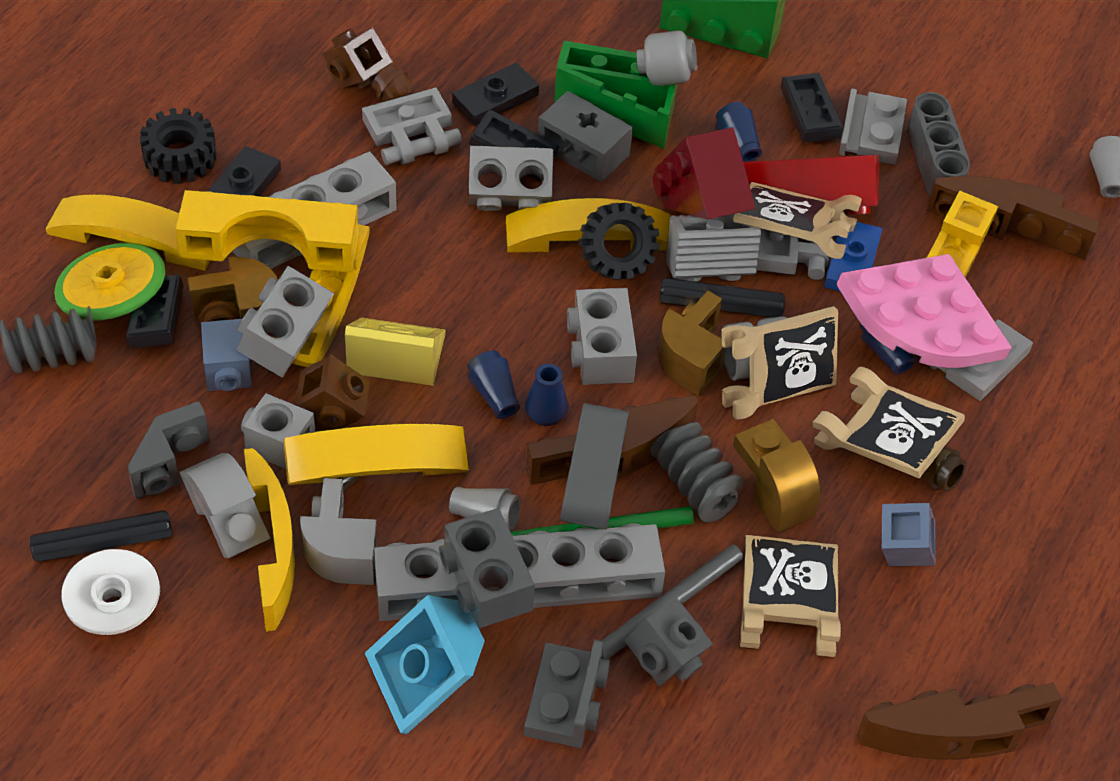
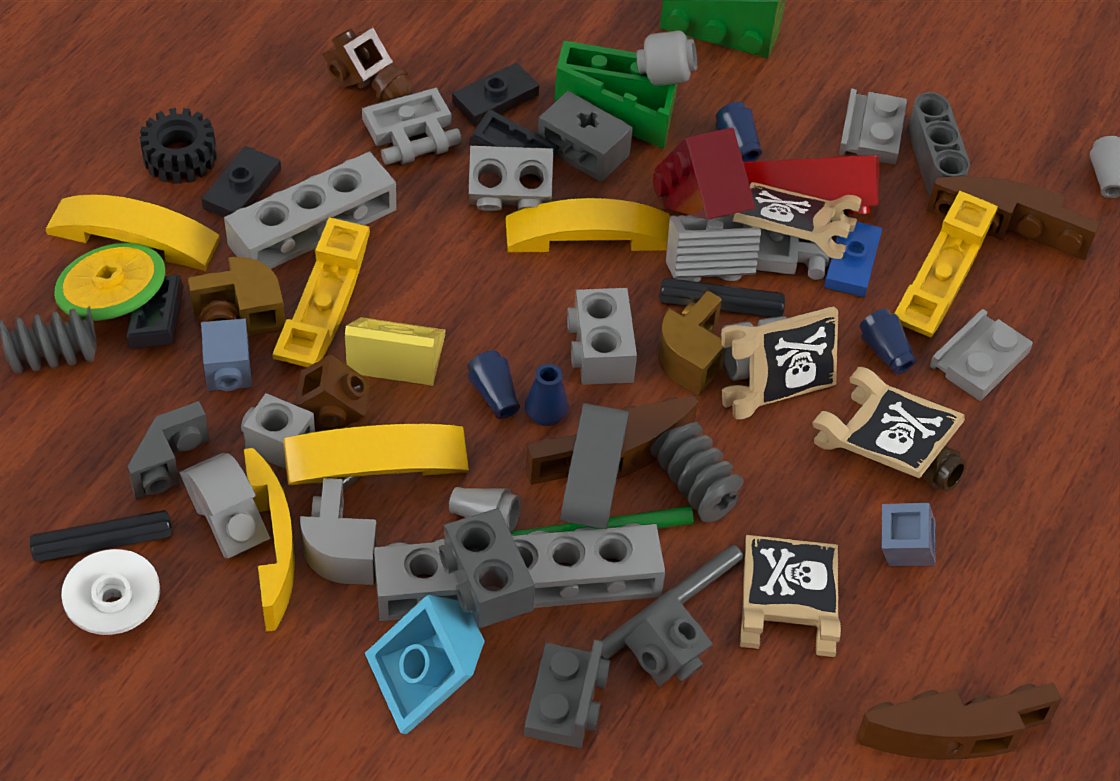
yellow arch [175,190,359,272] -> none
light grey brick [236,266,334,378] -> none
black tyre [579,203,660,279] -> none
pearl gold brick [733,419,820,533] -> none
black plate [780,73,843,143] -> none
bright pink plate [836,254,1012,368] -> none

